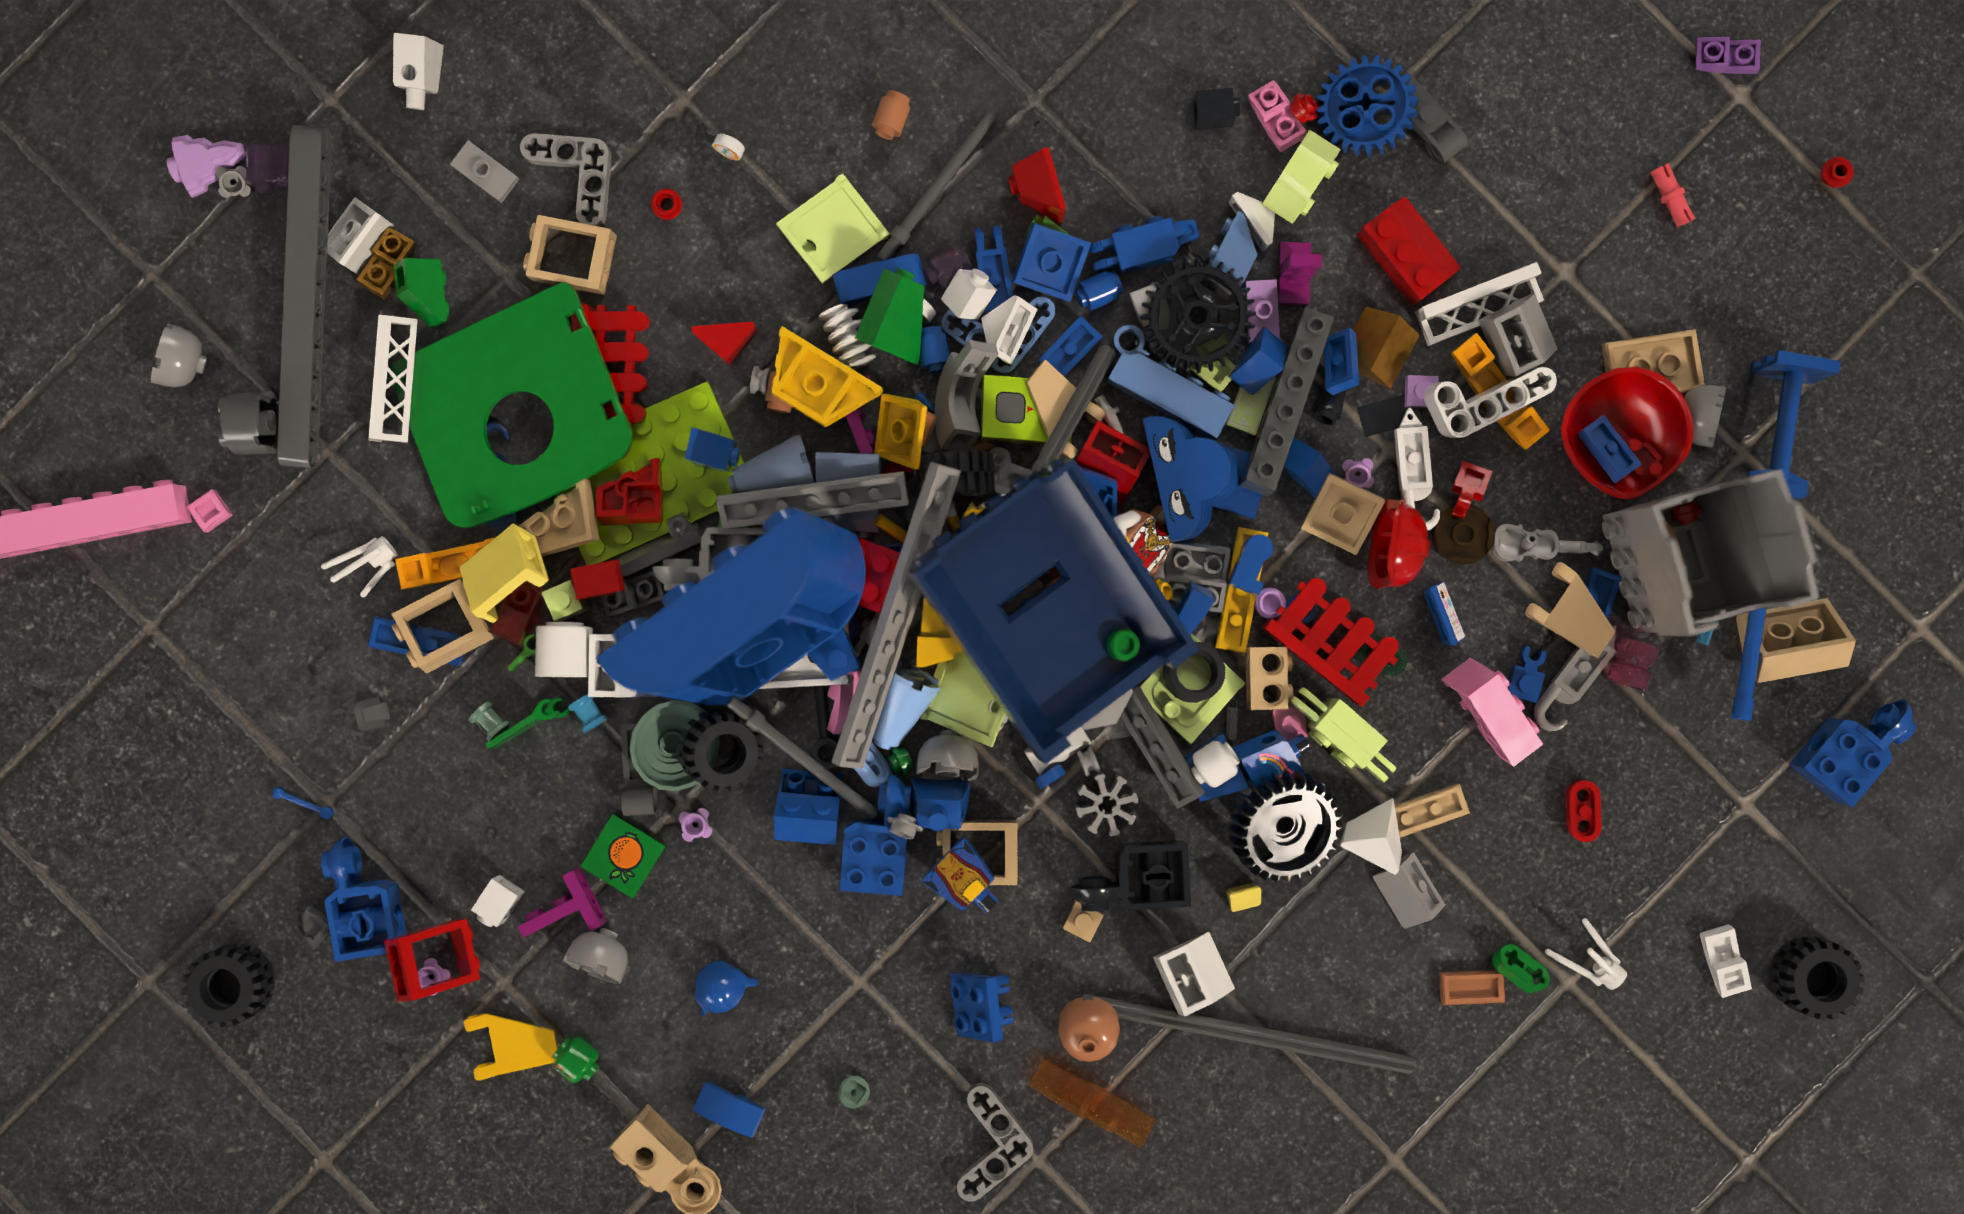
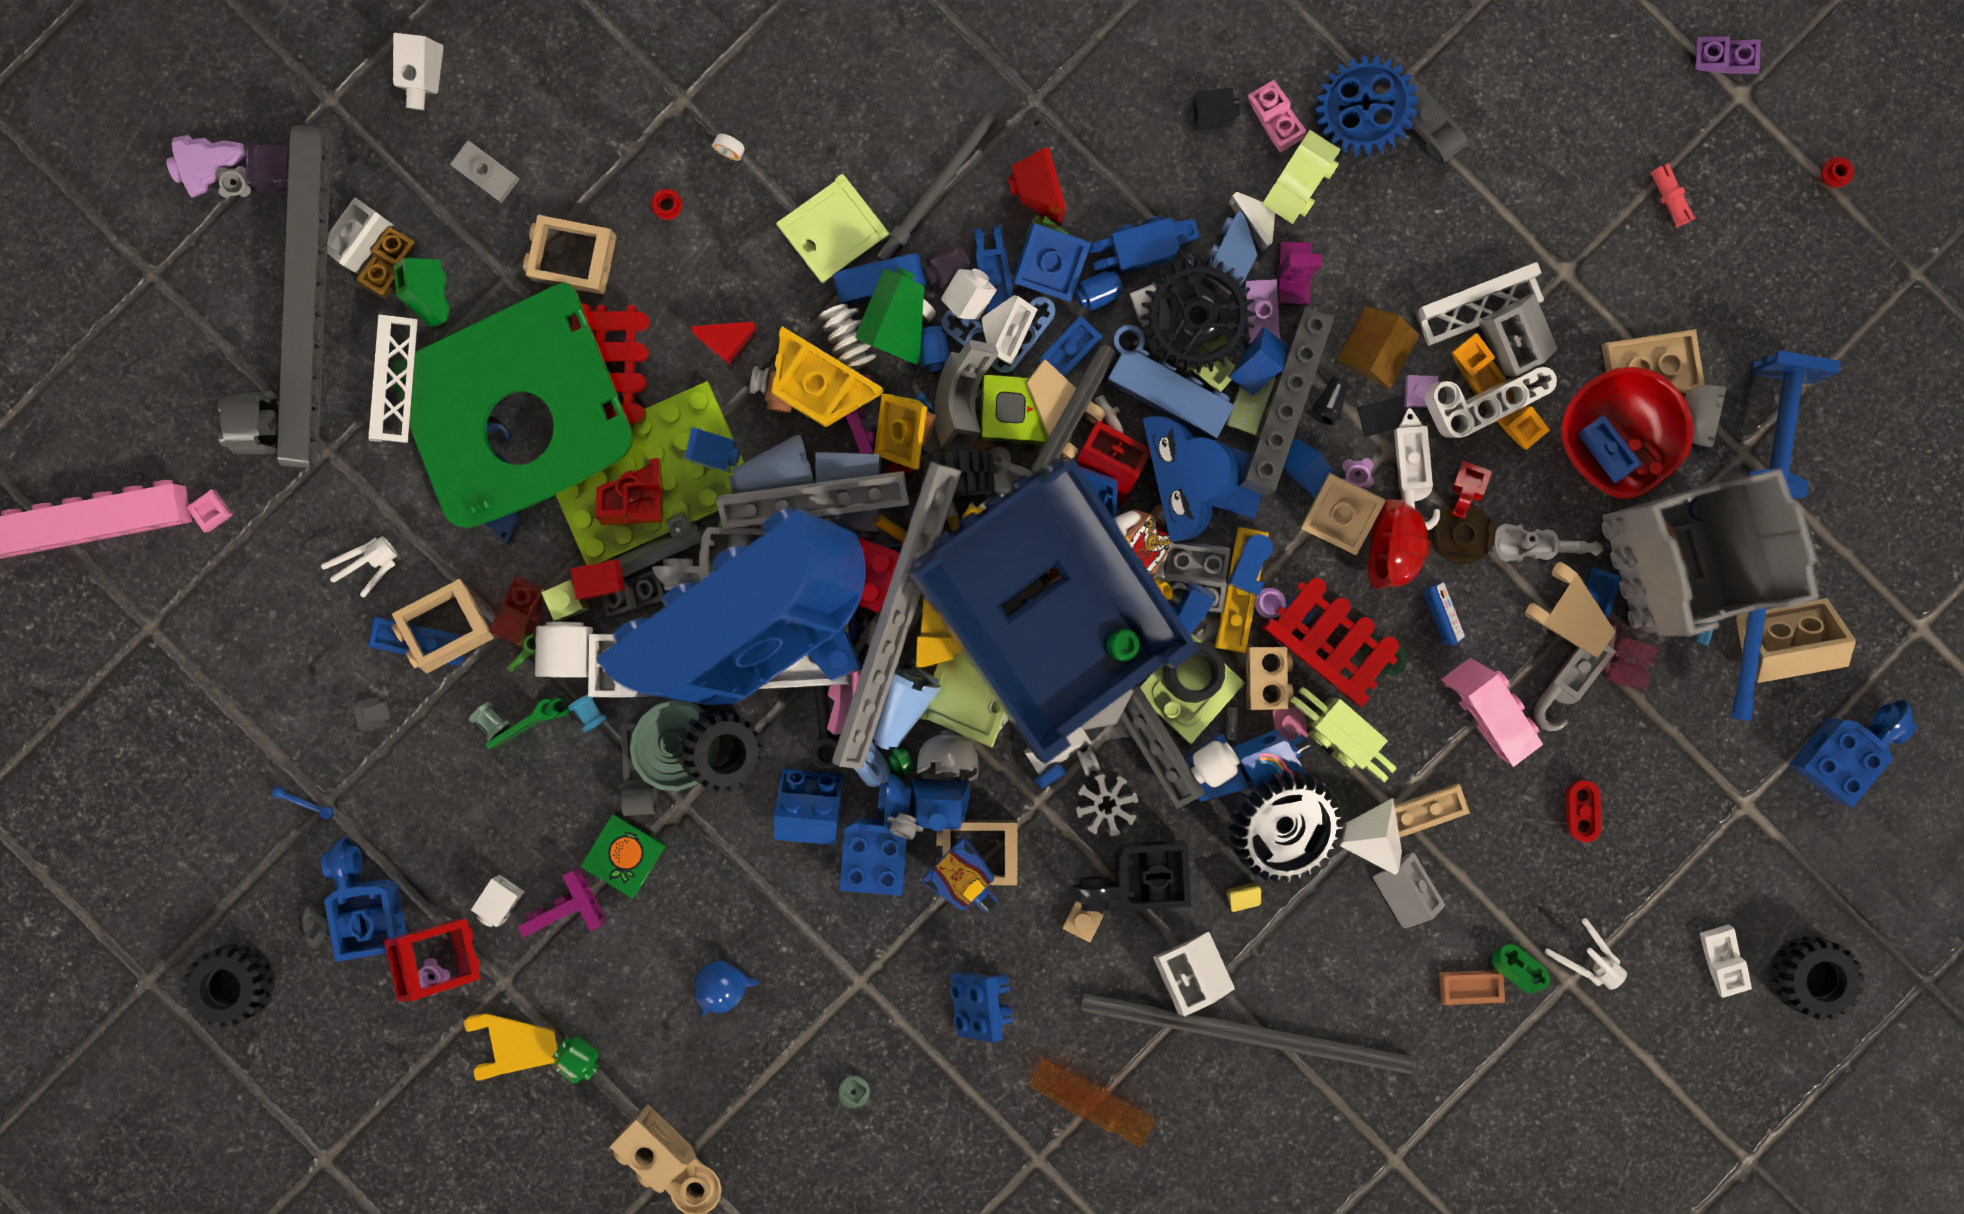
light grey cylinder [151,323,207,388] -> none
light orange slope [395,537,496,590] -> none
light yellow panel [460,523,549,623] -> none
tan wing [519,479,599,557] -> none
light grey beam [520,133,612,227] -> none
light grey cylinder [563,928,628,984] -> none
lavender plate [678,808,712,842] -> none
blue slope [693,1081,766,1138] -> none
dark grey bar [726,696,878,820] -> none
nougat brick [872,90,910,140] -> none
light grey beam [957,1082,1033,1202] -> none
nougat cylinder [1058,997,1120,1062] -> none
red plate [1290,93,1318,123] -> none
blue plate [1324,328,1359,395] -> none
red slope [1356,196,1462,307] -> none
blue plate [1507,646,1546,703] -> none
red plate [1670,500,1703,525] -> none

